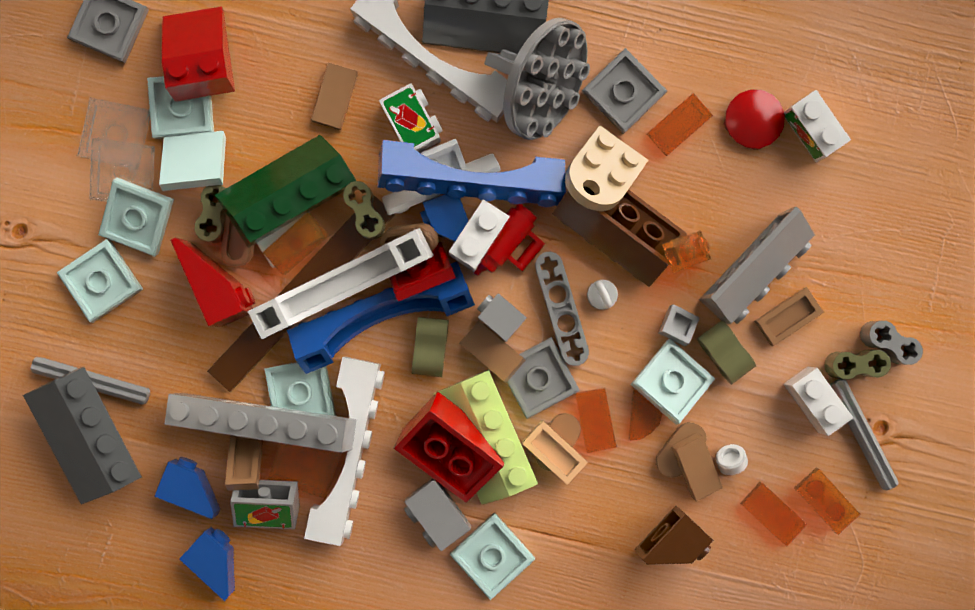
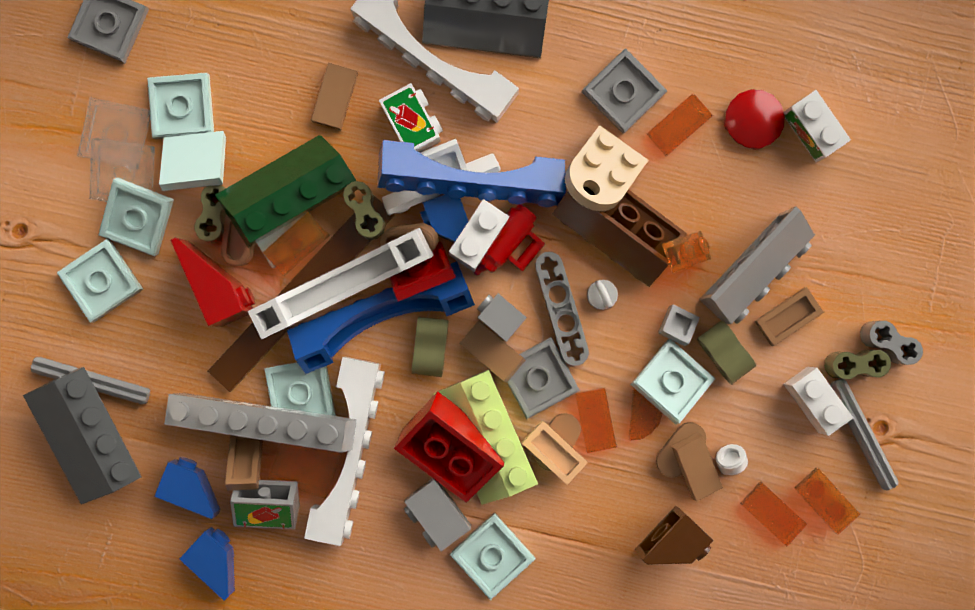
red slope [162,6,235,102] -> none
light grey bracket [484,17,590,140] -> none

